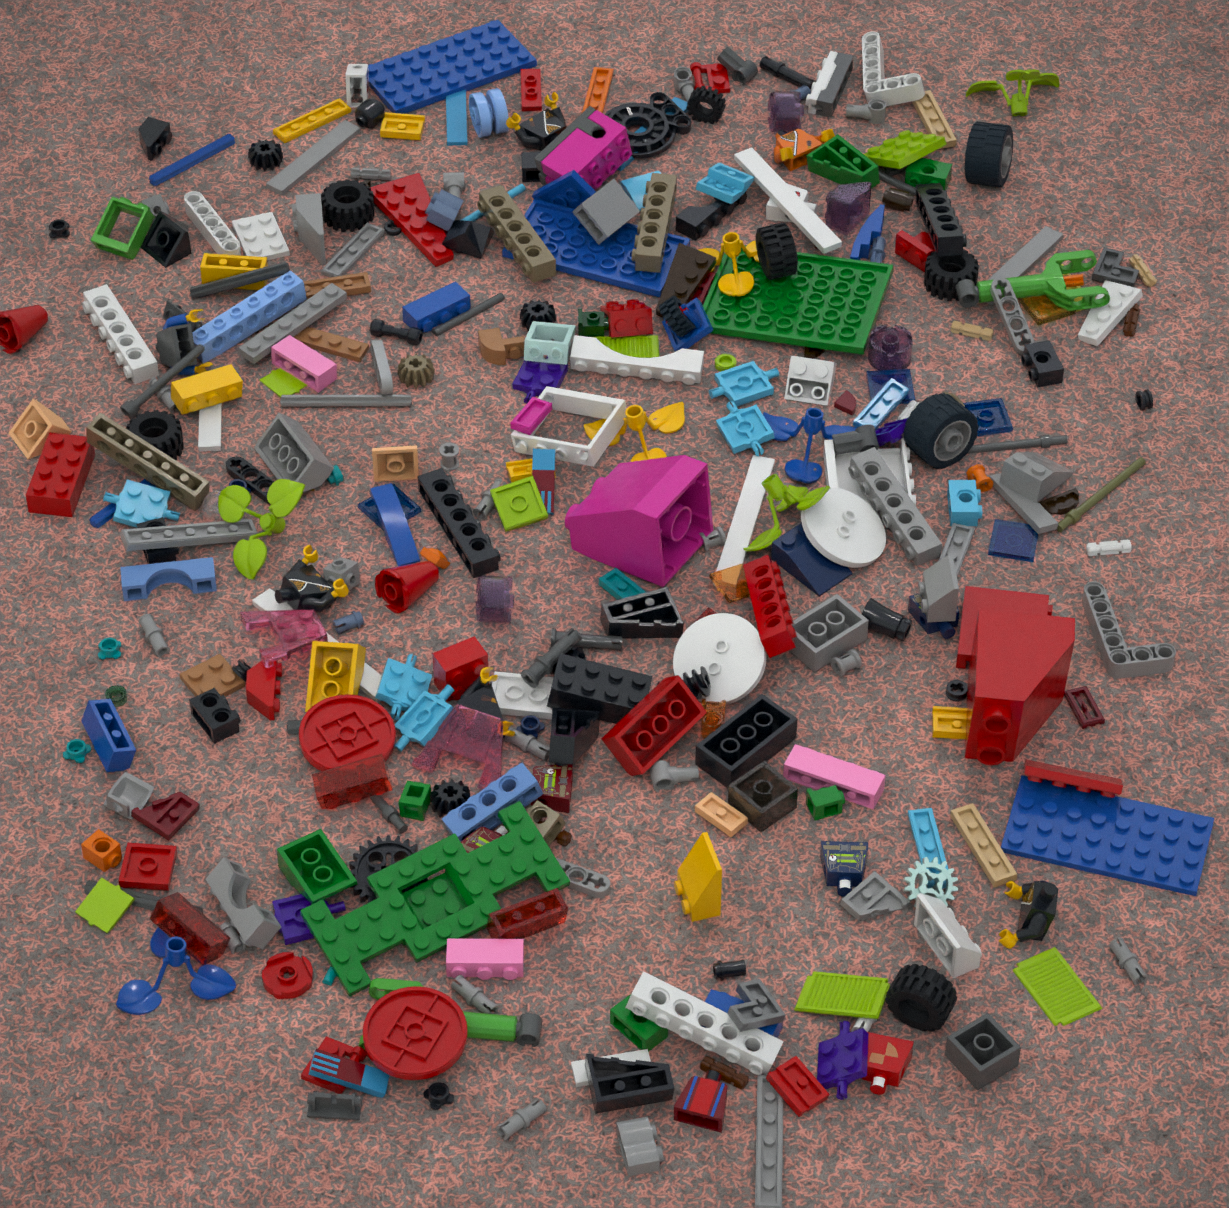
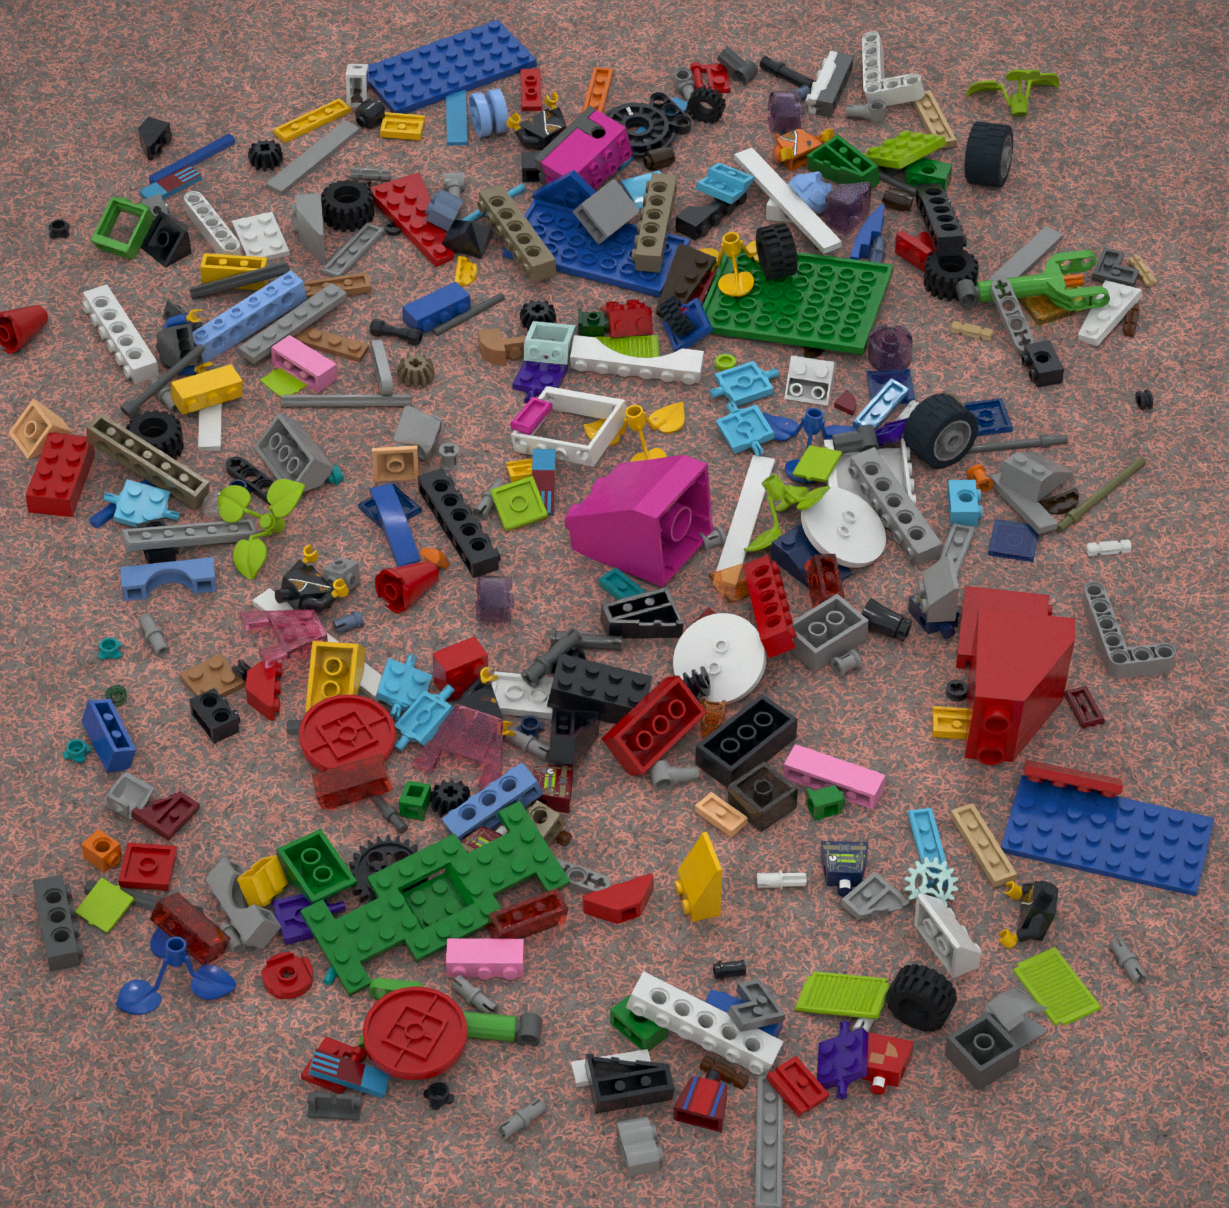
none -> dark grey brick [32,875,84,972]
none -> tile [139,165,202,199]
none -> yellow brick [237,855,288,907]
none -> light grey piece [394,405,442,461]
none -> yellow tile [454,256,477,287]
none -> red slope [582,873,654,924]
none -> dark brown brick [643,146,675,171]
none -> white axle [757,870,807,890]
none -> light blue piece [789,171,833,214]
none -> lime piece [792,445,843,483]
none -> clear red brick [804,554,845,608]
none -> light grey piece [982,988,1047,1048]

